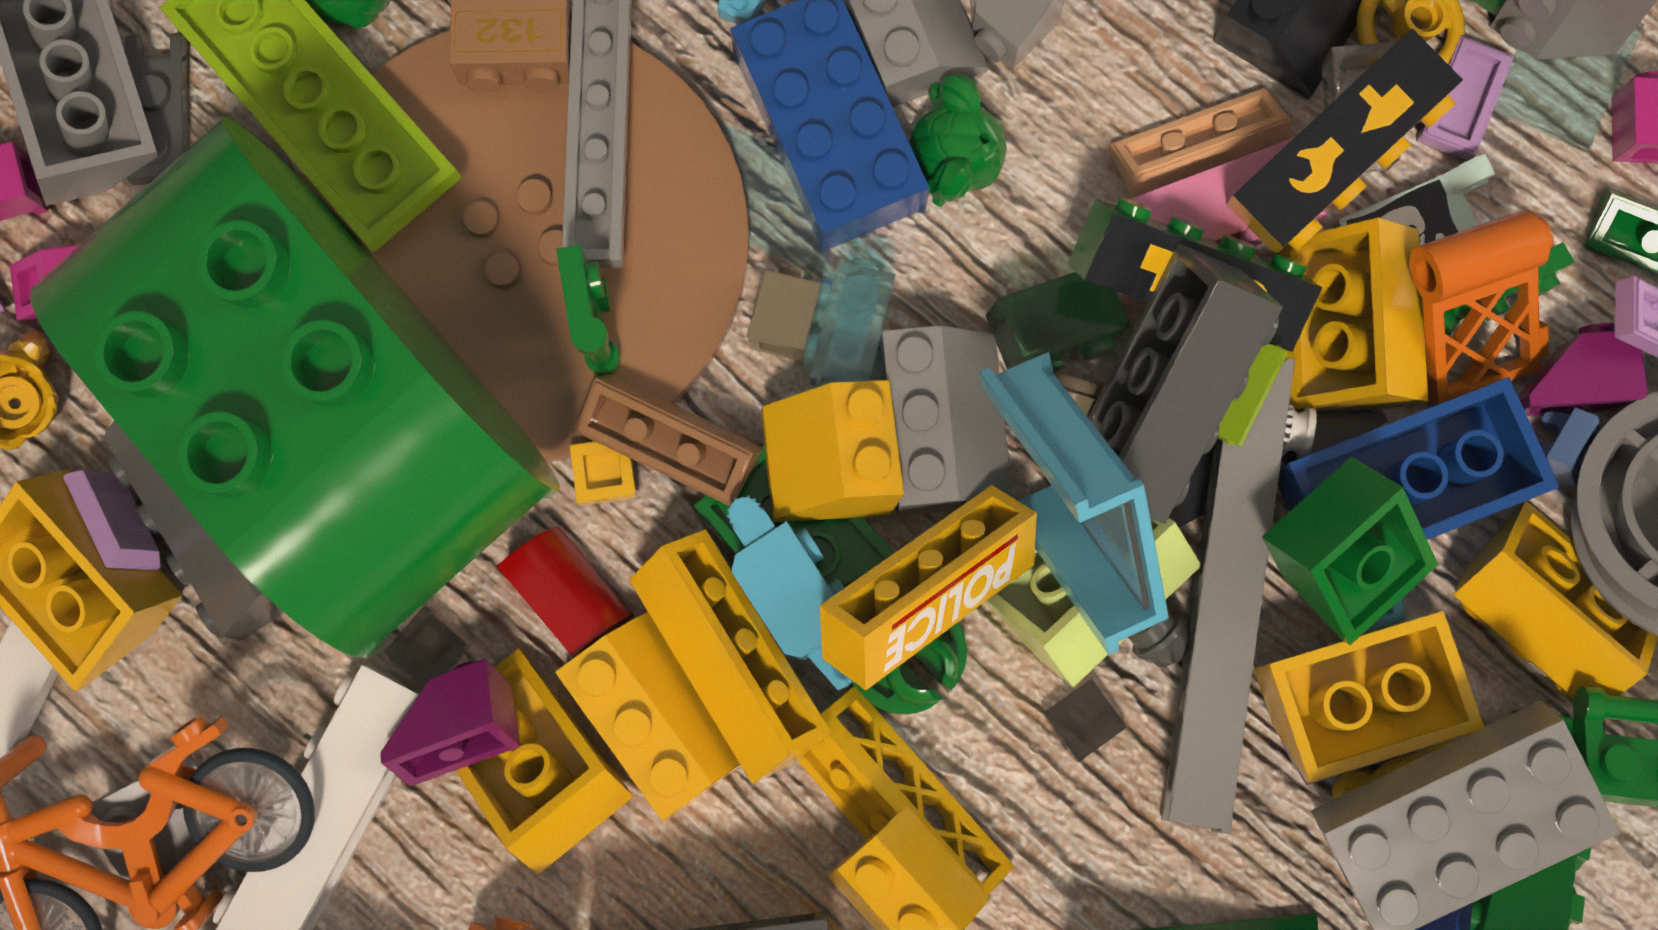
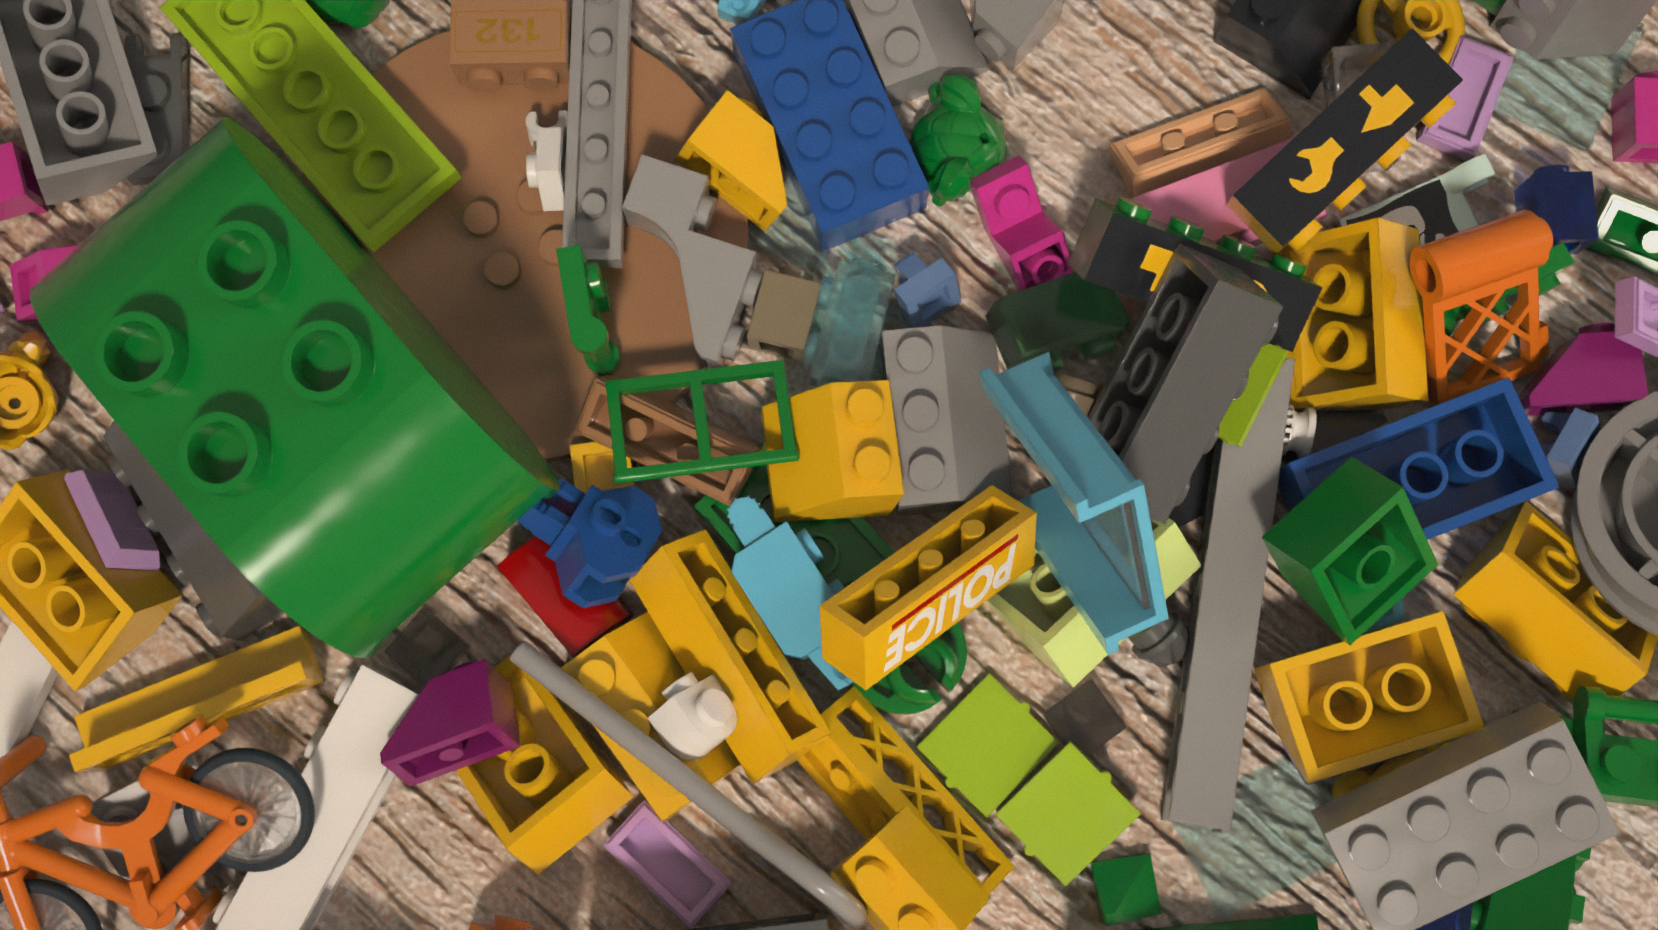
none -> yellow fence [69,626,325,773]
none -> light grey piece [510,641,868,928]
none -> blue hinge [519,477,663,608]
none -> white plate [525,110,568,211]
none -> lavender tile [603,800,732,929]
none -> green window [605,360,800,484]
none -> light grey arch [622,154,764,369]
none -> white plate [648,673,737,760]
none -> yellow slope [674,90,787,232]
none -> medium blue tile [894,252,962,328]
none -> lime piece [916,673,1059,818]
none -> dark pink slope [970,155,1076,301]
none -> lime piece [995,740,1141,886]
none -> green slope [1090,853,1161,926]
none -> clear light blue piece [1171,761,1336,919]
none -> clear blue brick [1514,164,1599,255]

